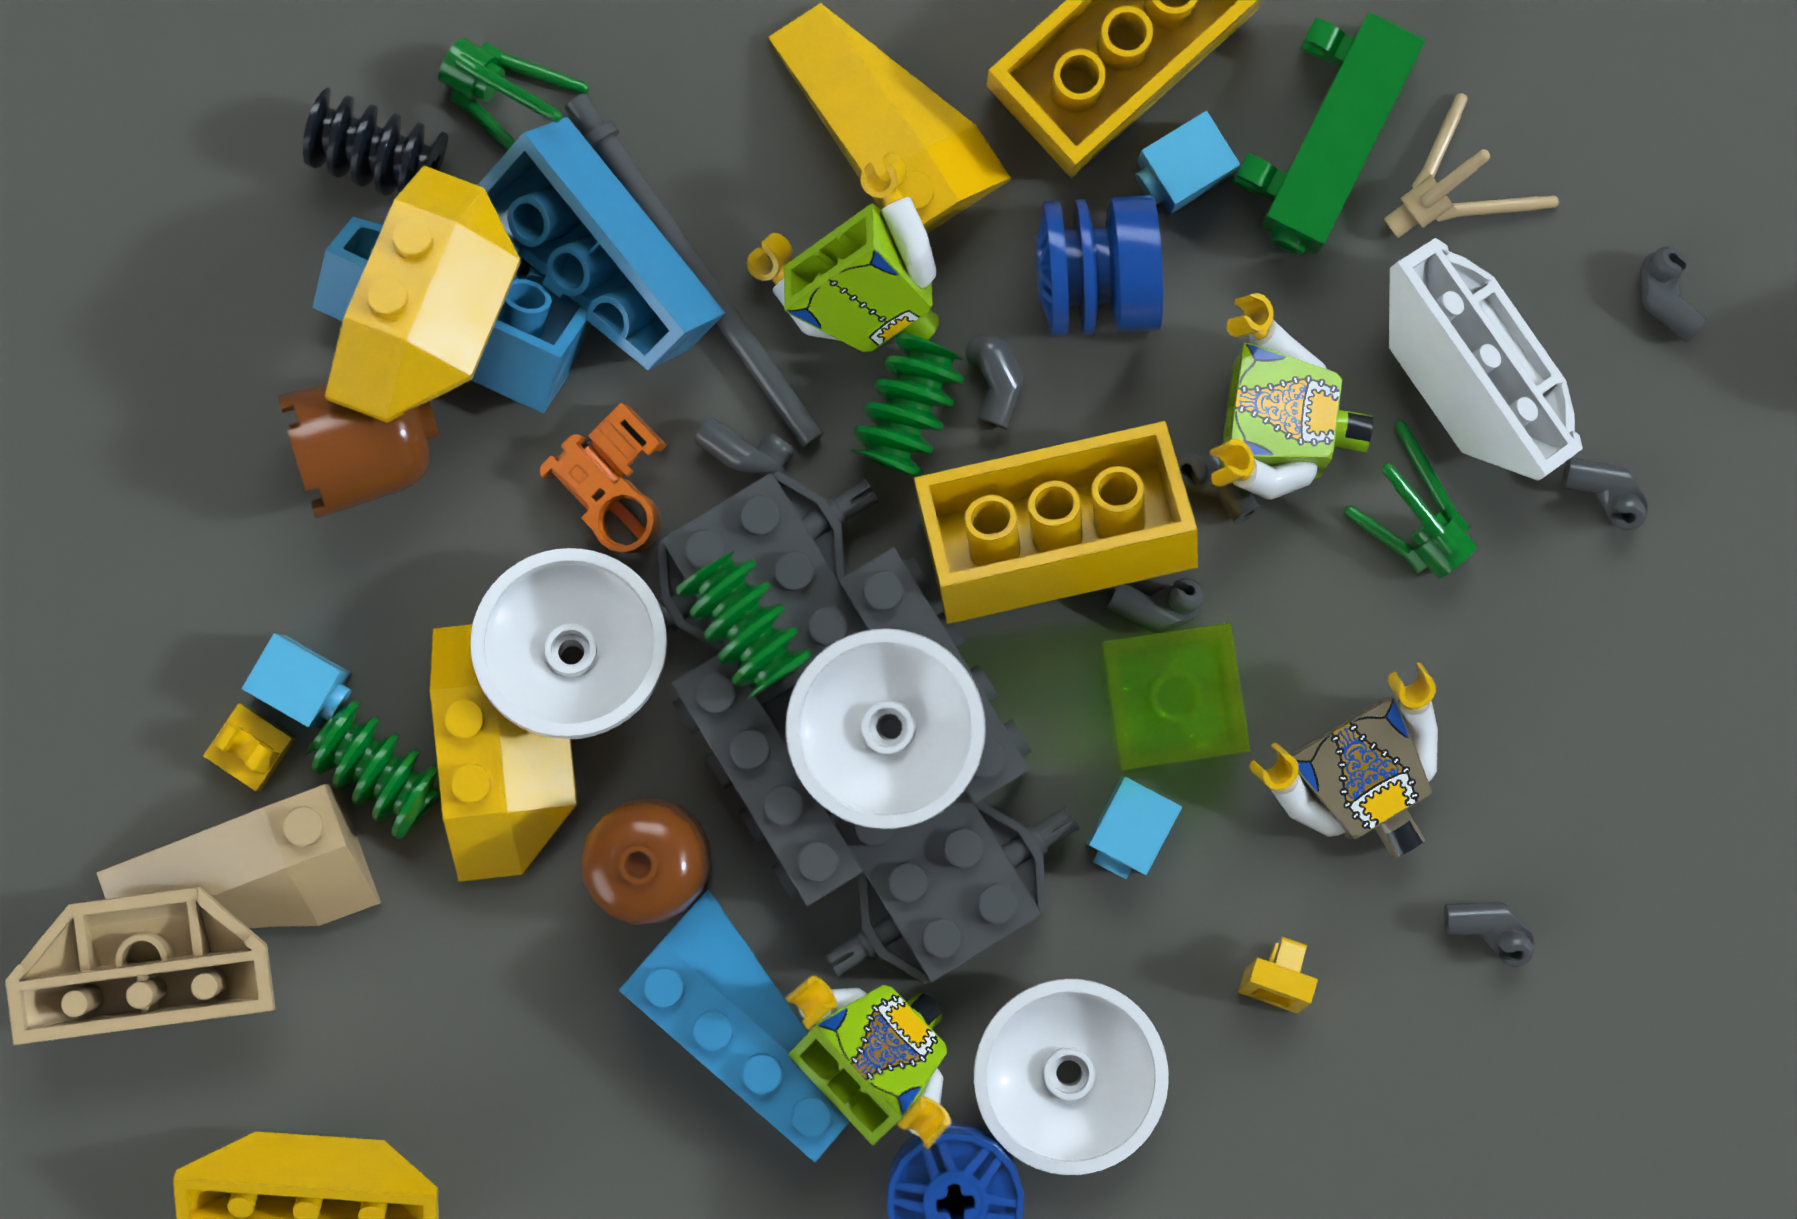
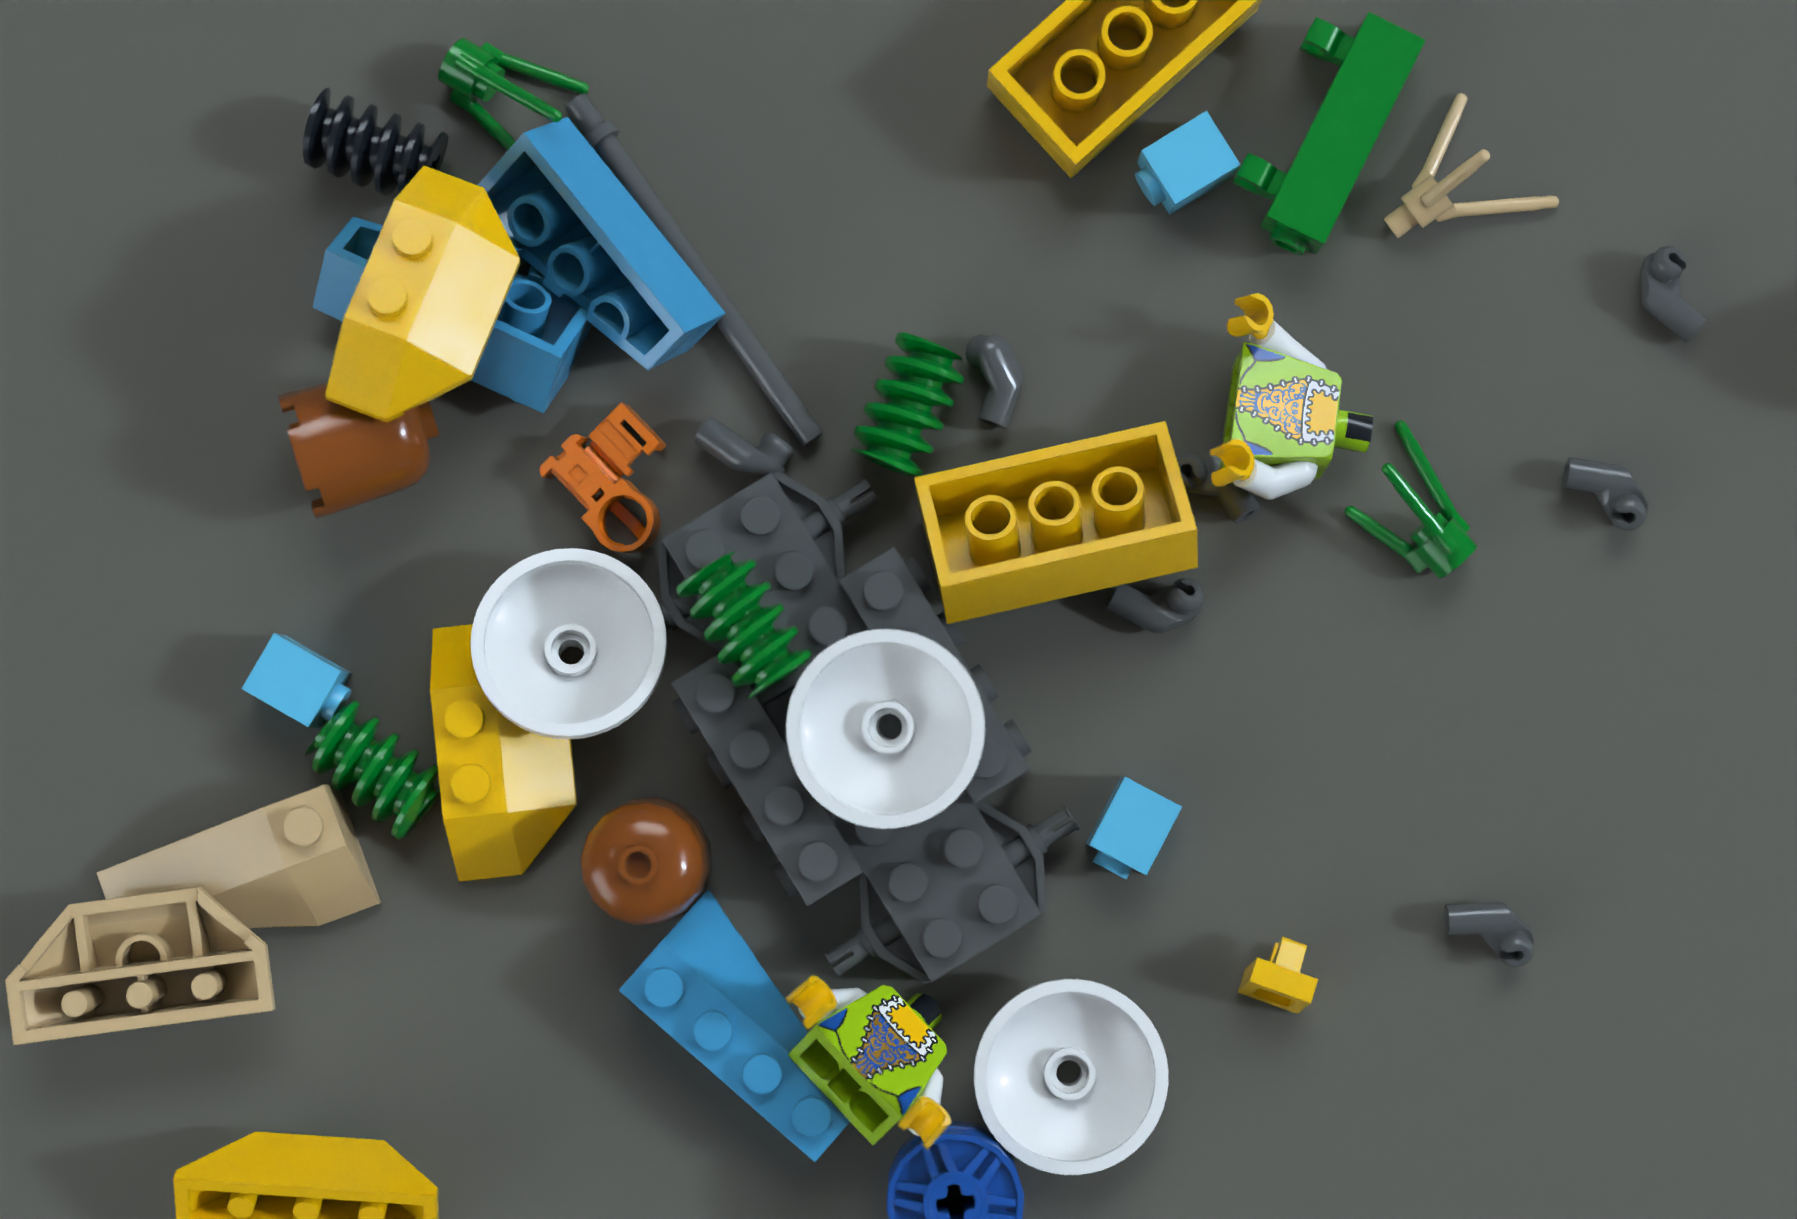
yellow tile [203,703,296,791] -> none
lime torso [747,152,939,352] -> none
yellow wedge [768,3,1011,234] -> none
blue wheel [1035,195,1163,337] -> none
clear neon green brick [1097,623,1251,770] -> none
torso [1249,662,1438,859] -> none
white wedge [1389,238,1583,481] -> none

